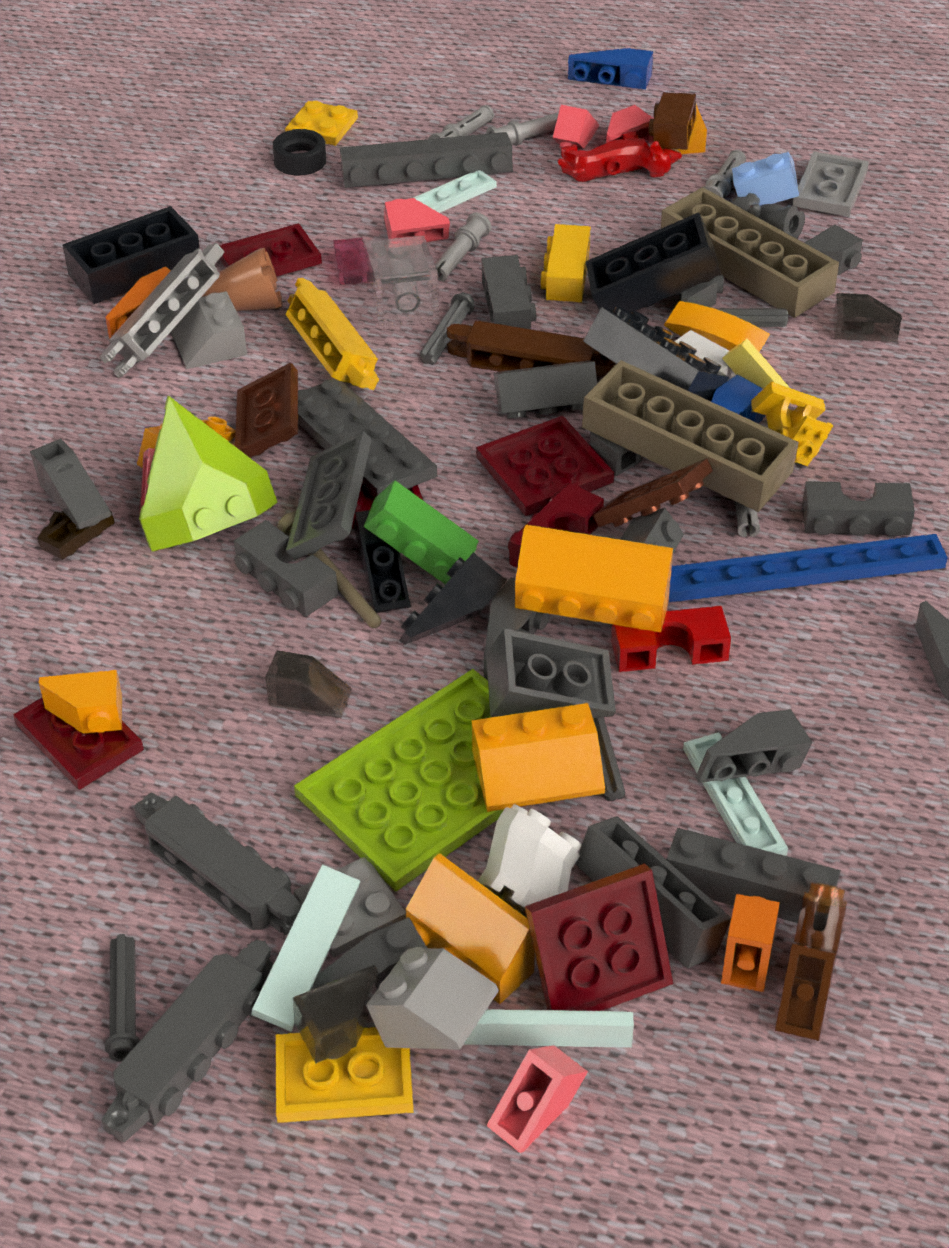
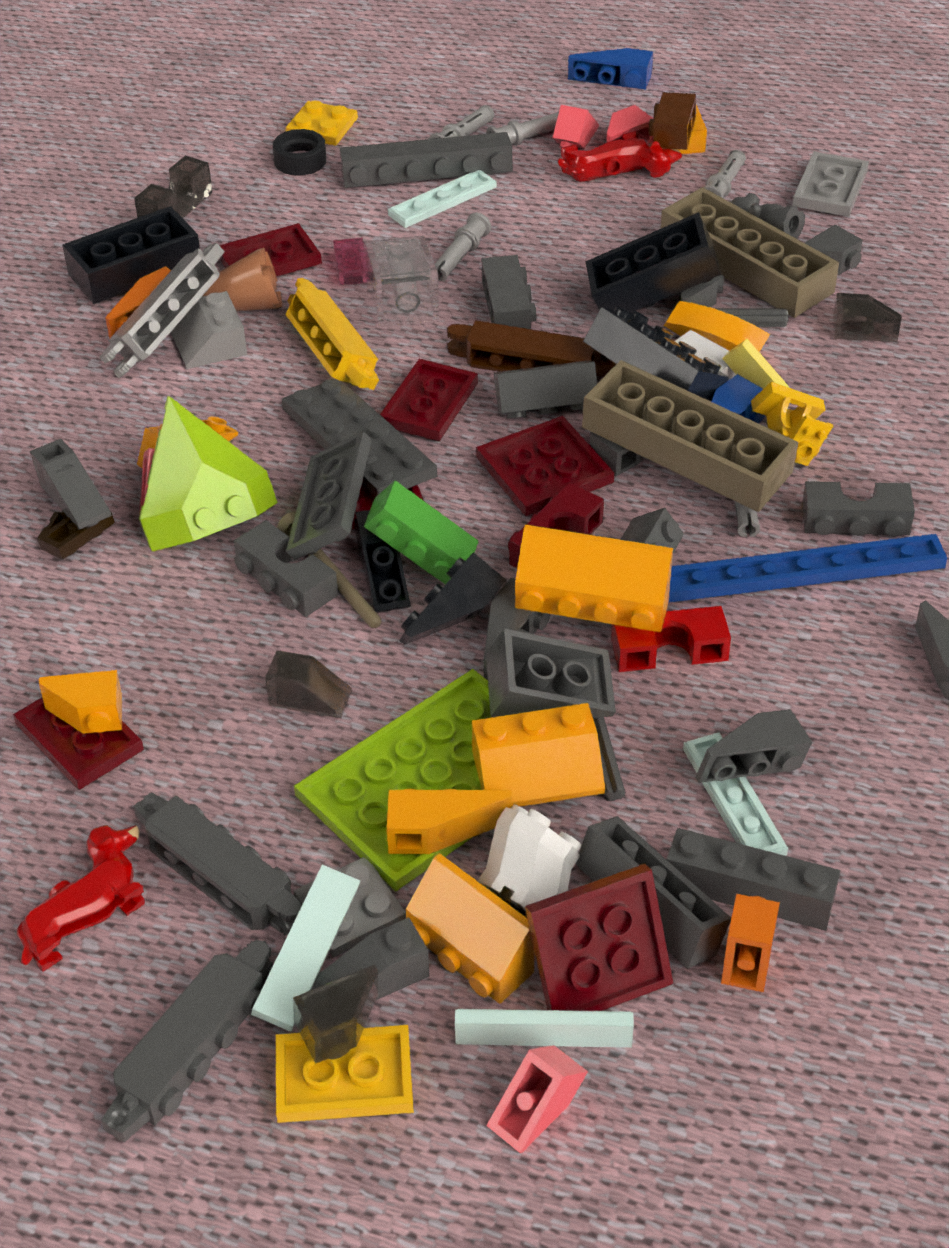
dark grey axle [105,934,140,1062] -> none
copper plate [235,362,298,458] -> none
light grey slope [366,947,499,1050] -> none
coral slope [384,198,450,247] -> none
dark grey axle [420,292,475,365] -> none
yellow brick [541,224,591,302] -> none
copper plate [593,458,713,527] -> none
light blue slope [732,152,799,206] -> none
reddish brown plate [775,882,848,1041] -> none
none -> red animal [17,825,145,972]
none -> clear smoke arch [134,155,213,218]
none -> dark red plate [380,358,478,442]
none -> light orange slope [387,789,512,854]

